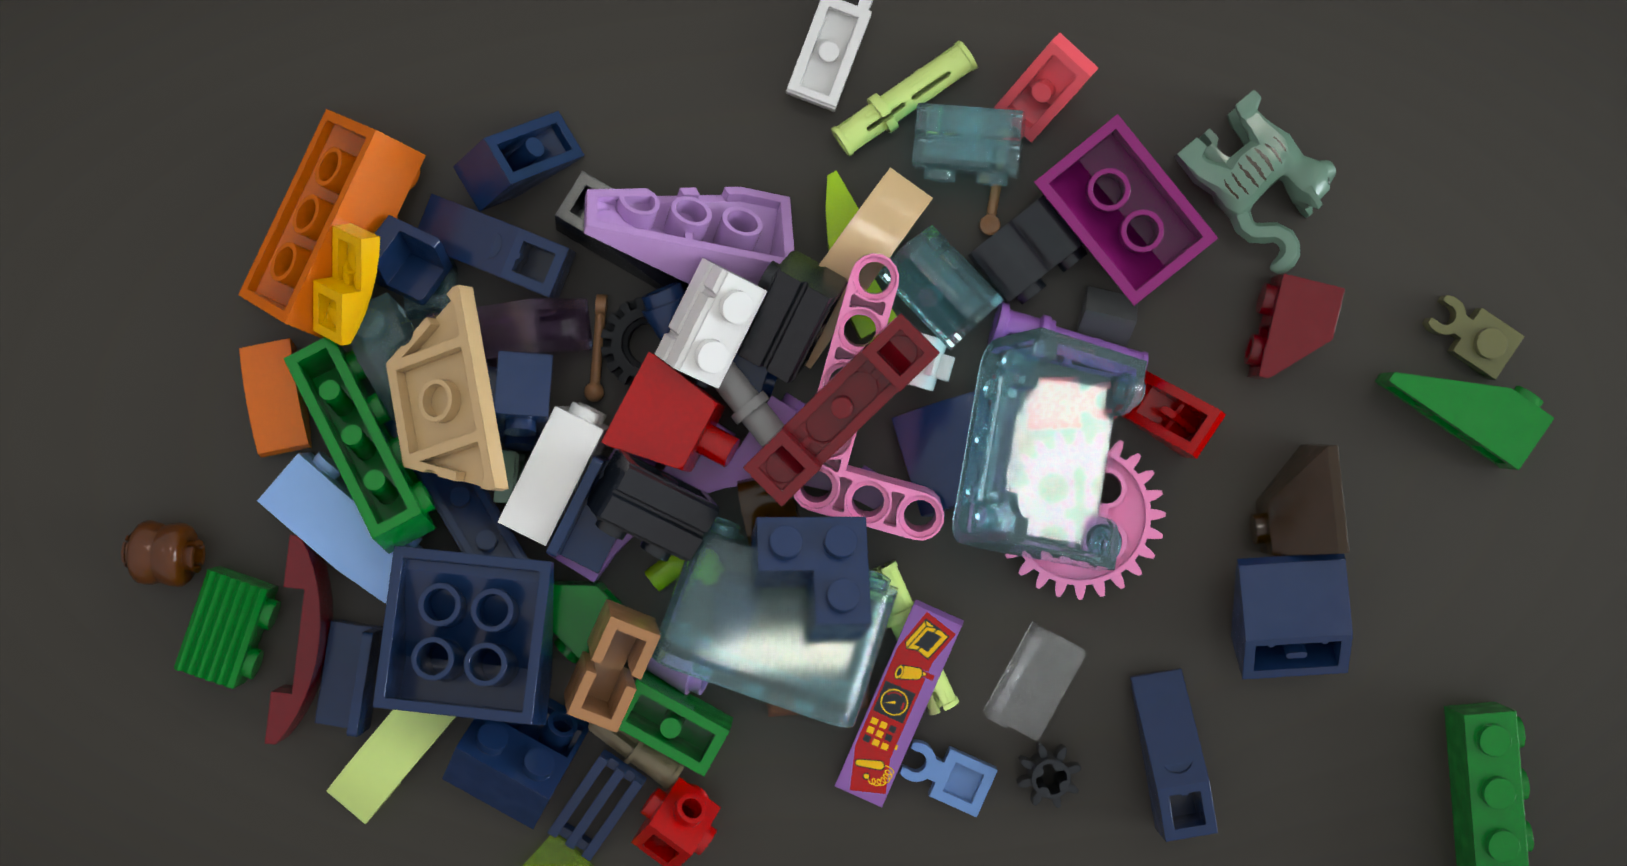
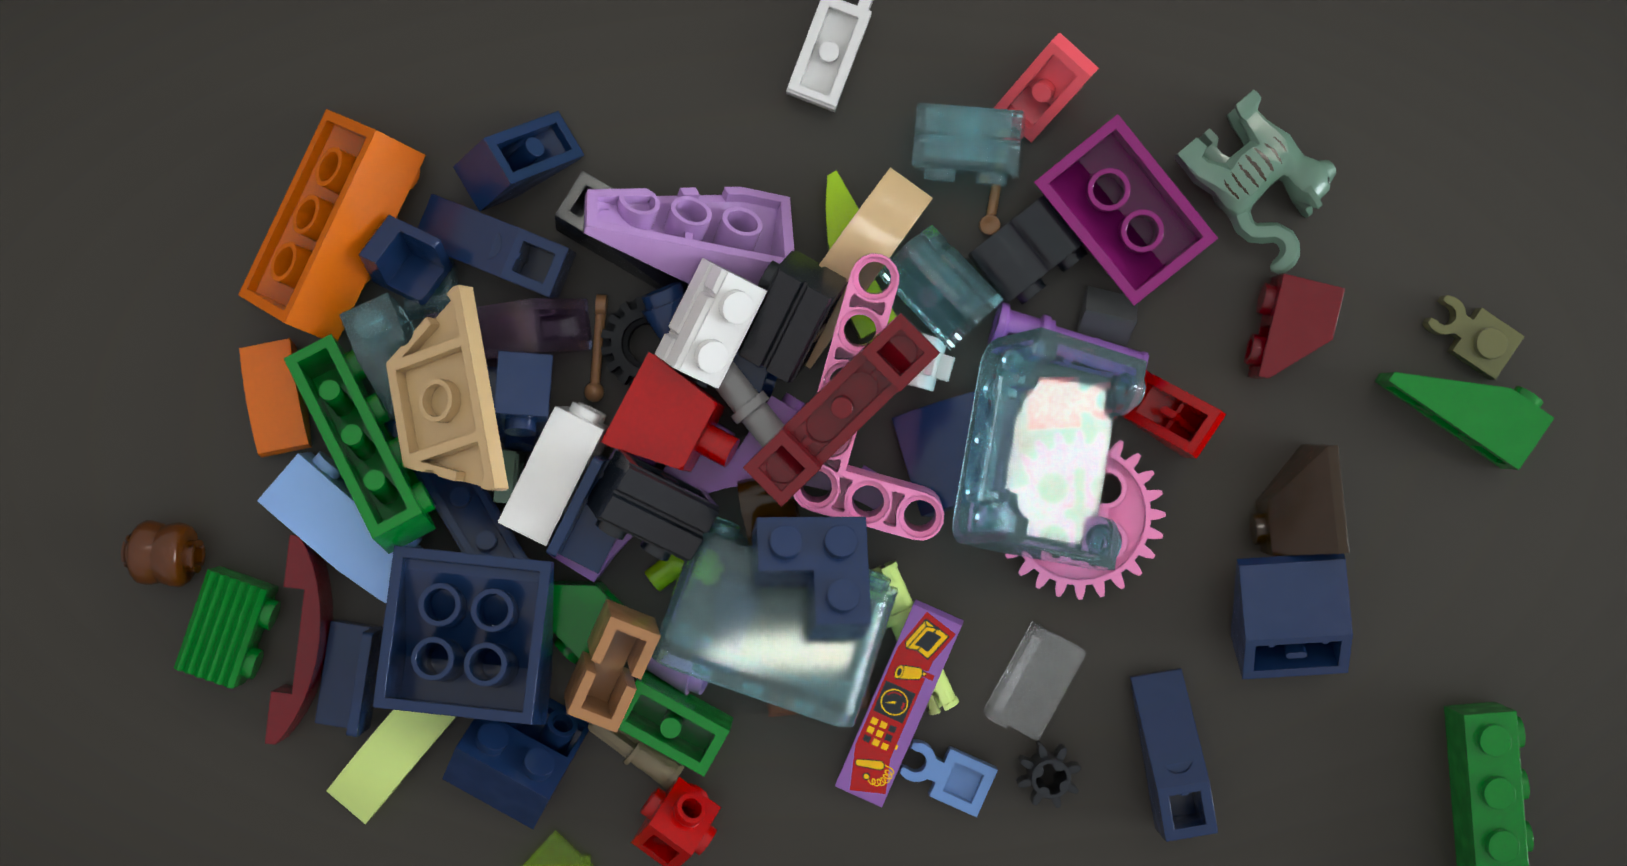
yellow slope [313,223,380,346] -> none
dark blue tile [547,749,647,861] -> none
yellowish green pin [831,40,978,157] -> none

